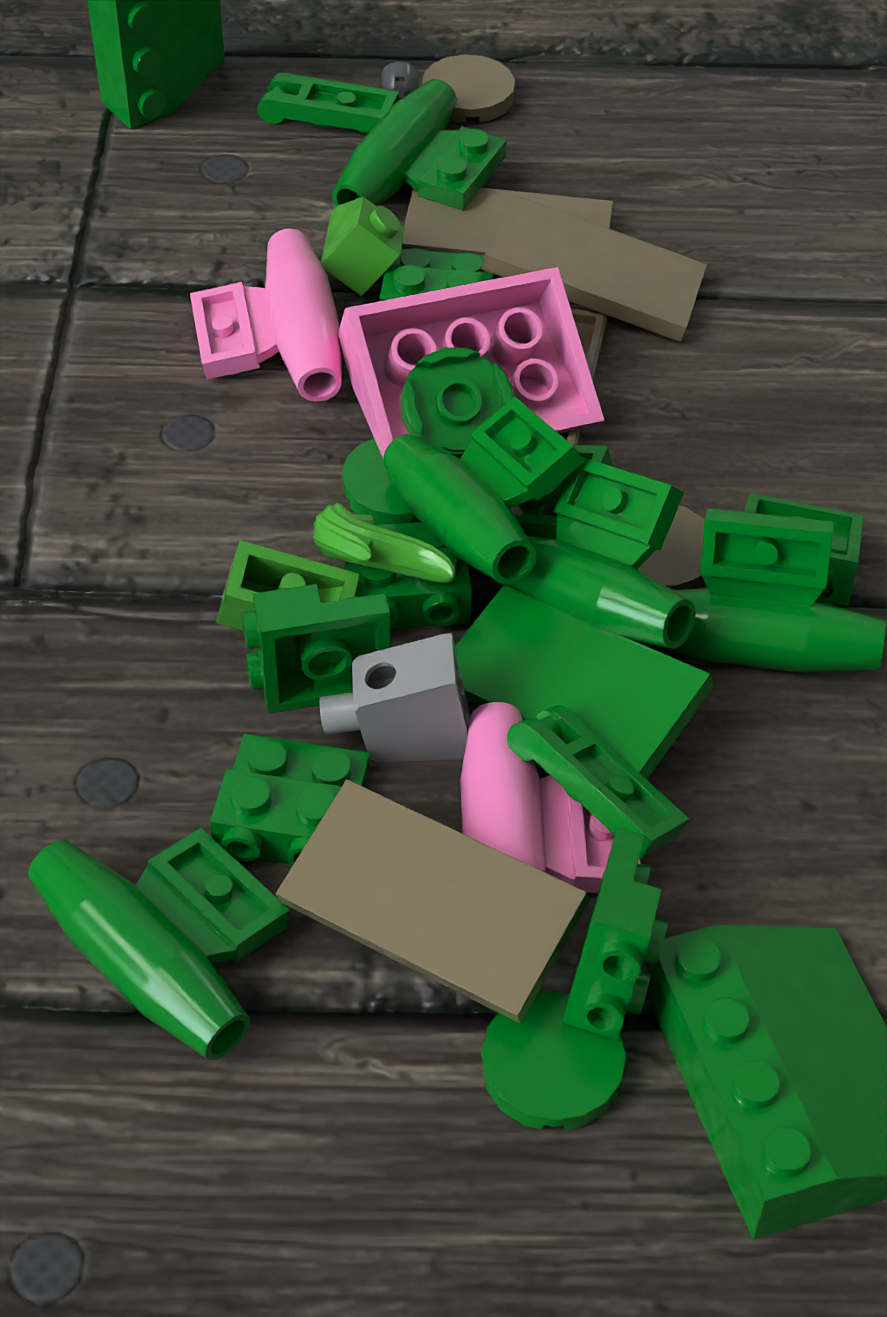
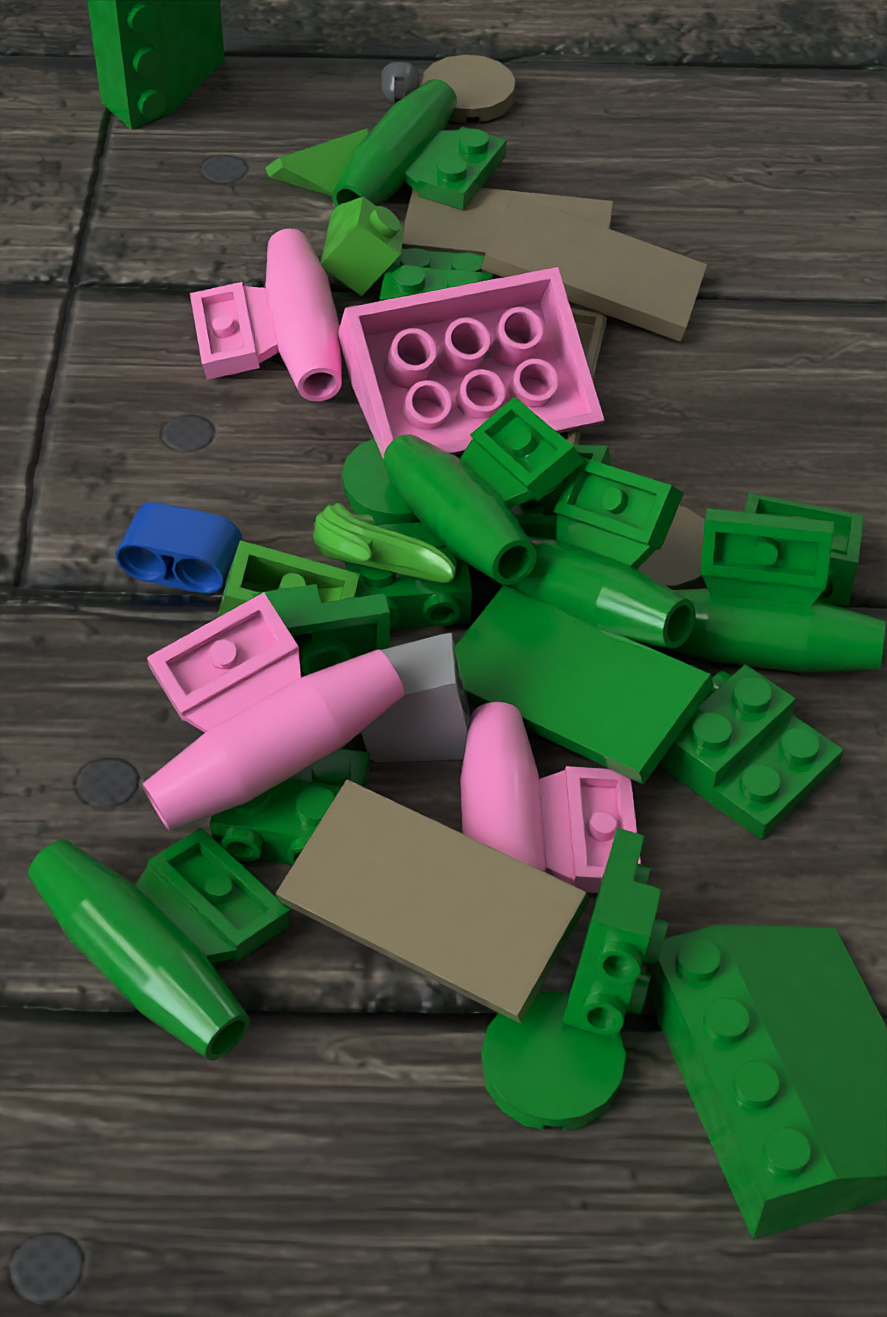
green plate [257,73,399,134] -> none
green tile [400,347,514,459] -> none
green plate [507,705,689,859] -> none
none -> blue beam [115,502,243,594]
none -> bright pink plate [142,593,405,831]
none -> bright green slope [265,129,369,196]
none -> green plate [660,664,844,840]

